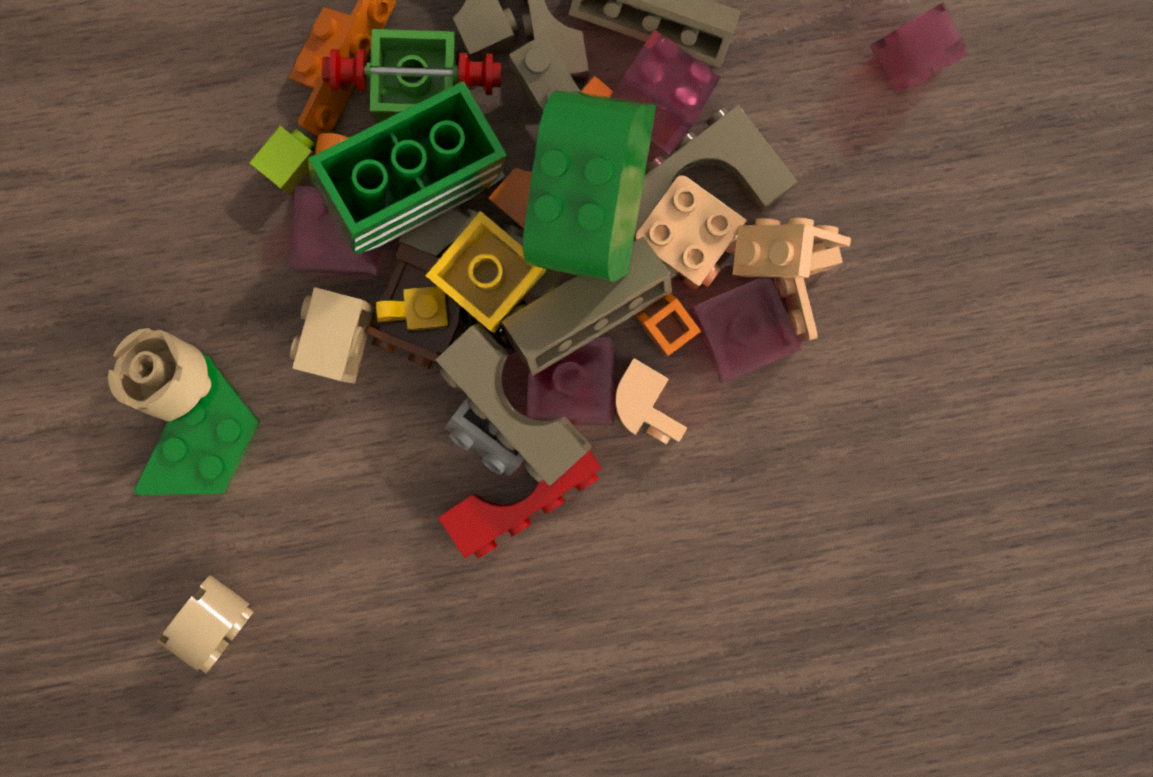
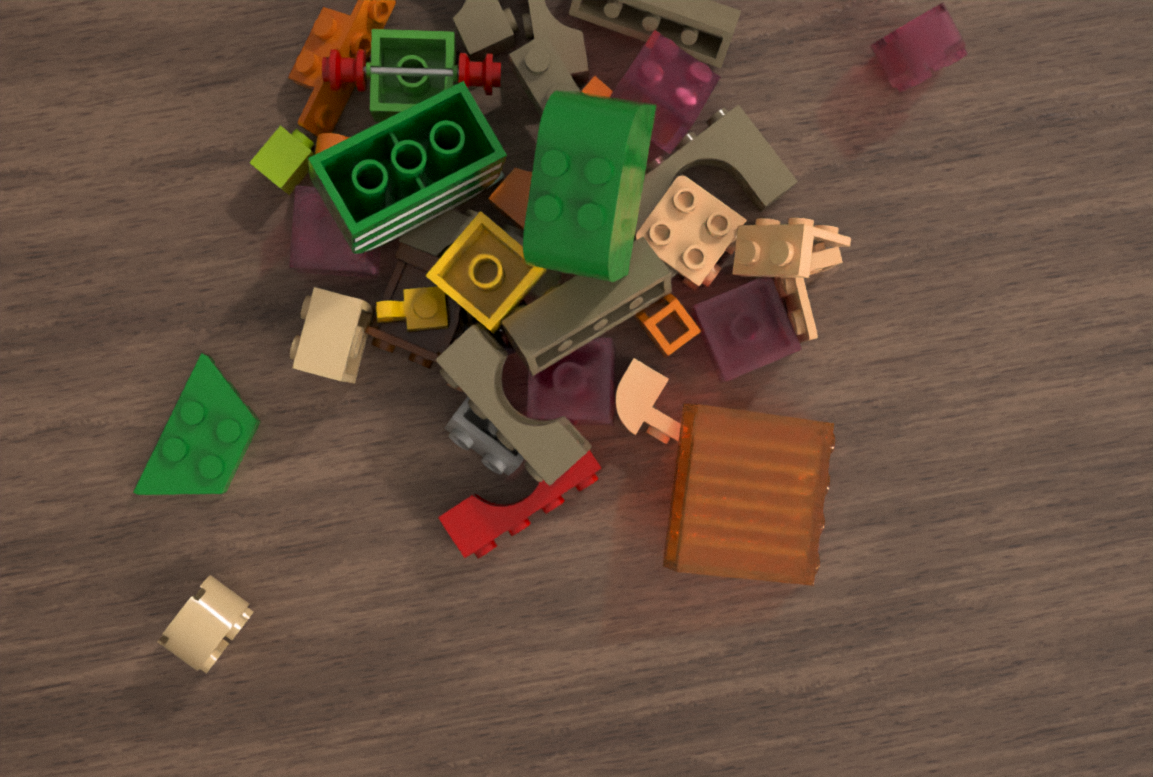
tan brick [108,328,211,421] -> none
none -> clear orange brick [662,403,835,586]

